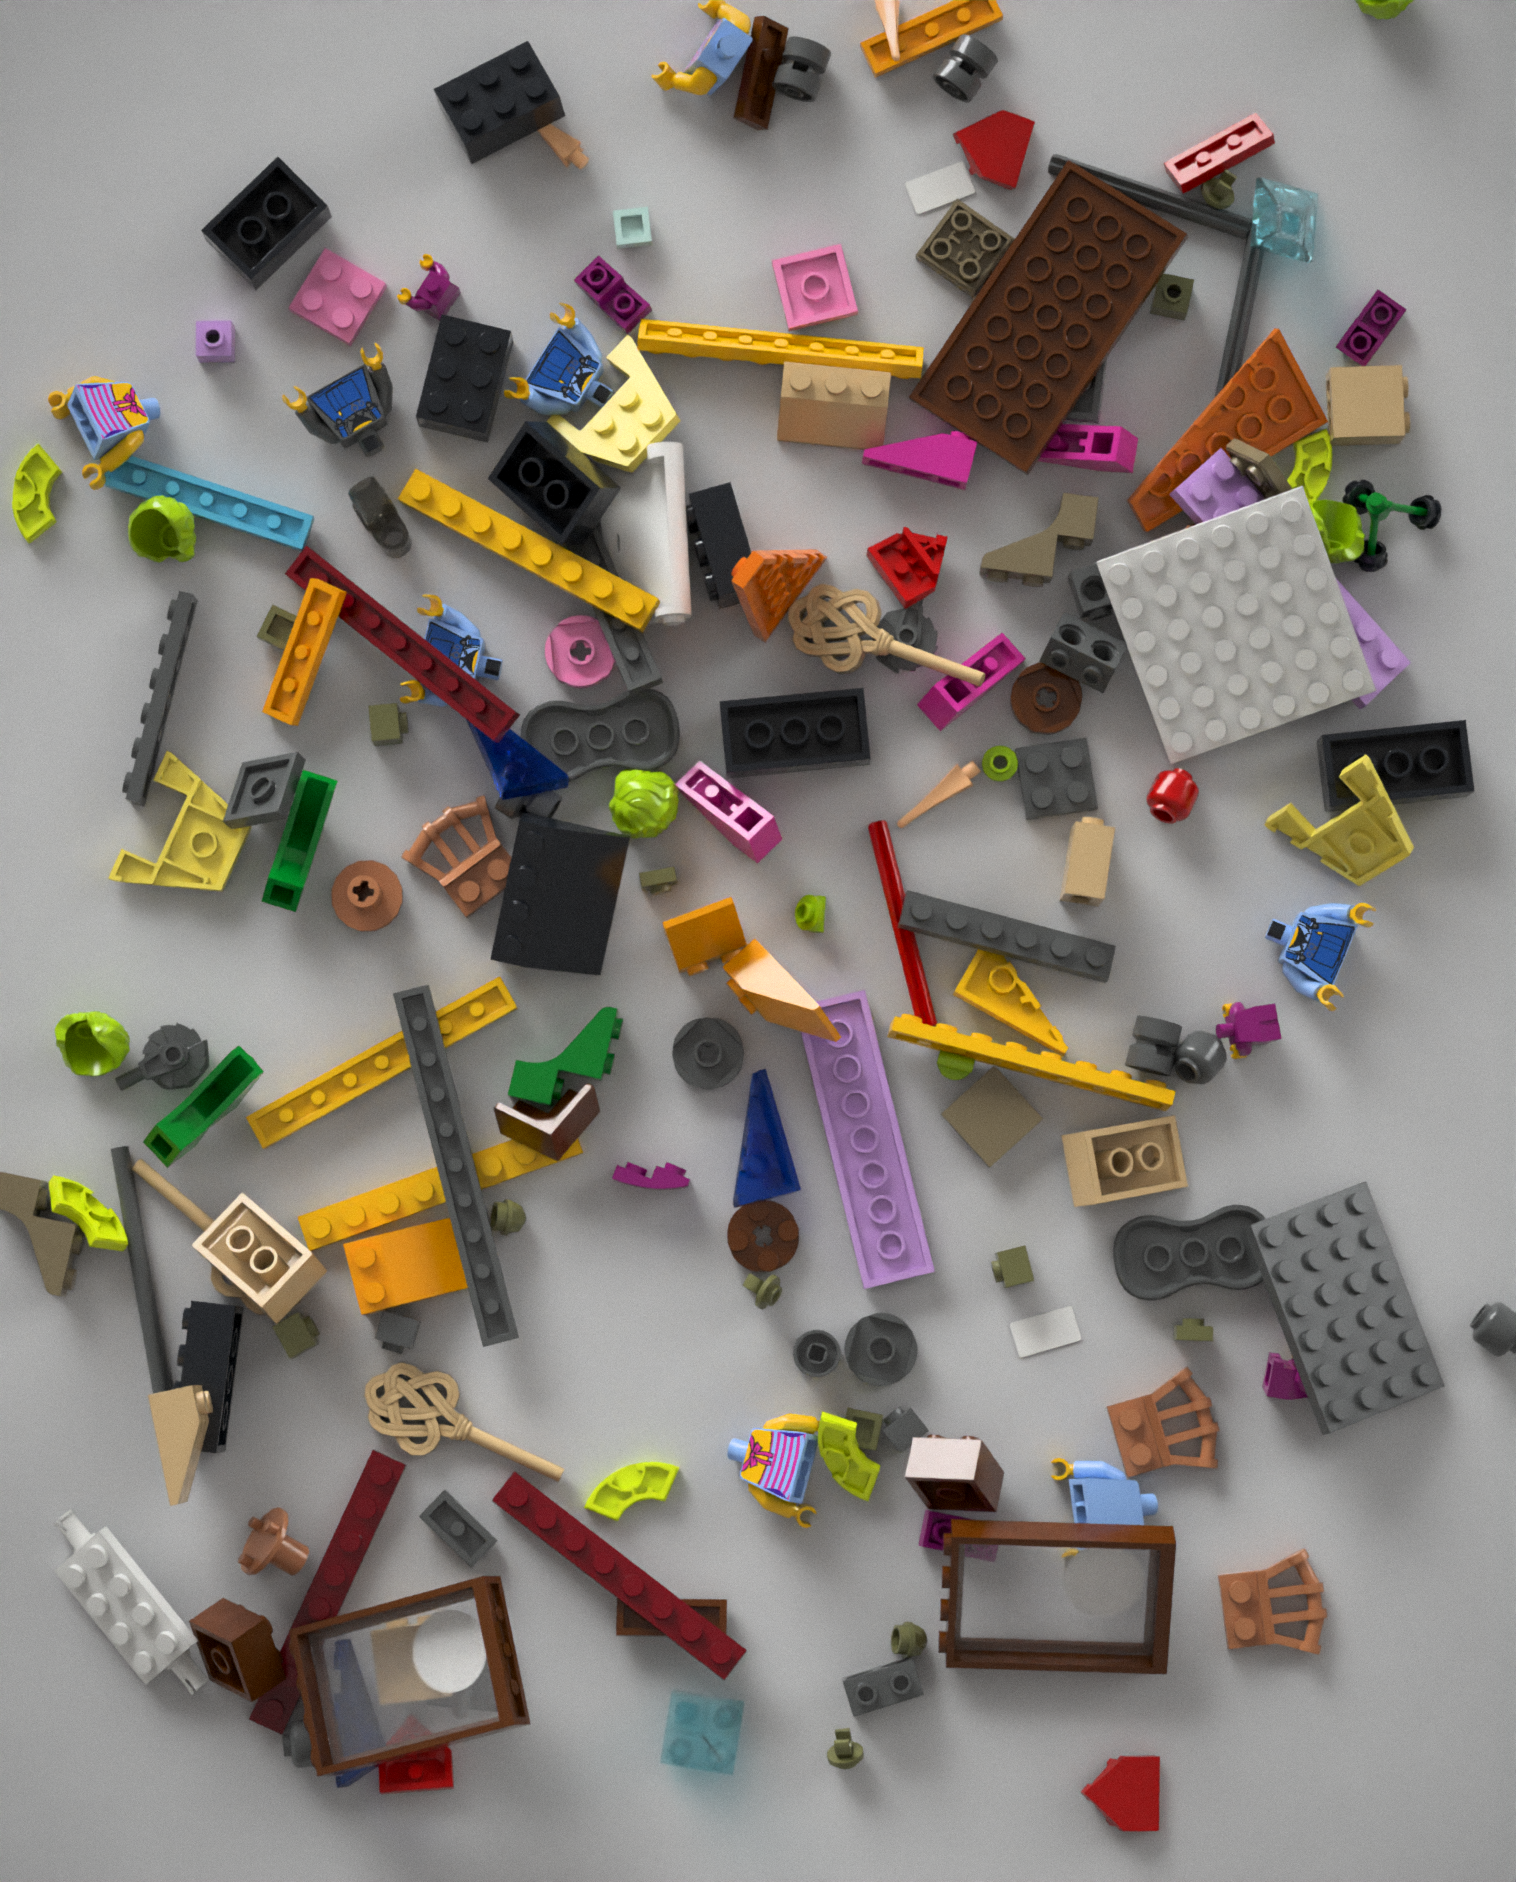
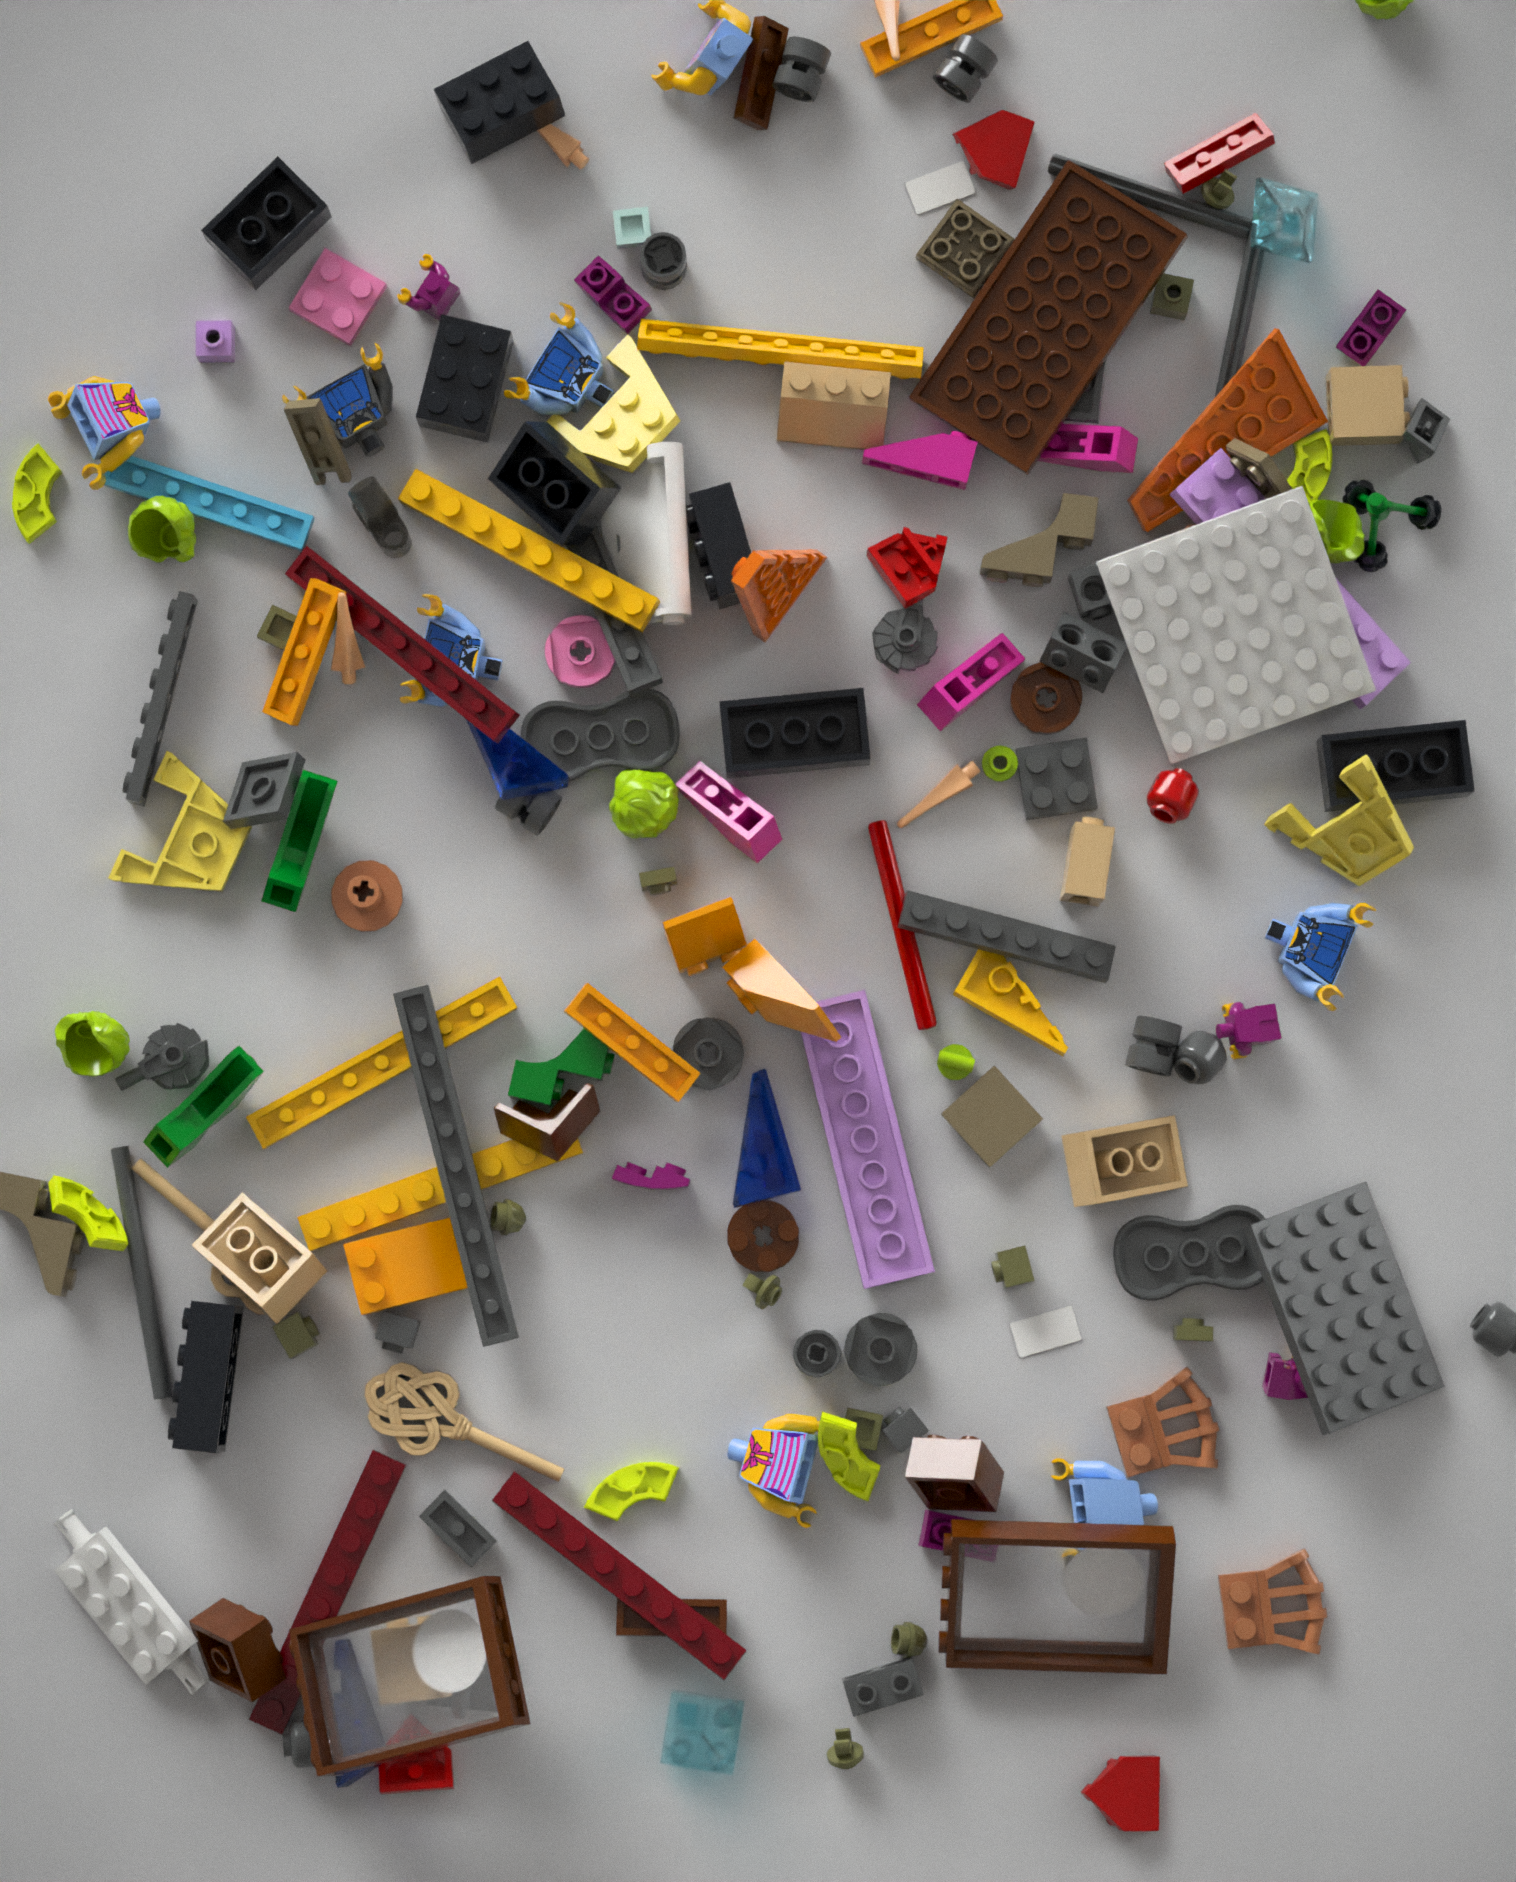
tan slope [148,1385,213,1506] -> none
nougat piece [238,1507,309,1576] -> none
olive plate [368,703,409,746] -> none
nougat plate [401,795,511,918] -> none
black slope [490,812,631,975] -> none
bright pink plate [772,244,858,331] -> none
tan piece [788,584,985,687] -> none
lime plate [795,895,826,933] -> none
yellow plate [887,1014,1176,1111] -> none
none -> dark tan hinge [283,398,352,485]
none -> light nougat piece [331,592,365,684]
none -> light orange plate [563,983,701,1102]
none -> dark grey wheel [640,232,687,290]
none -> dark grey slope [1402,398,1450,463]

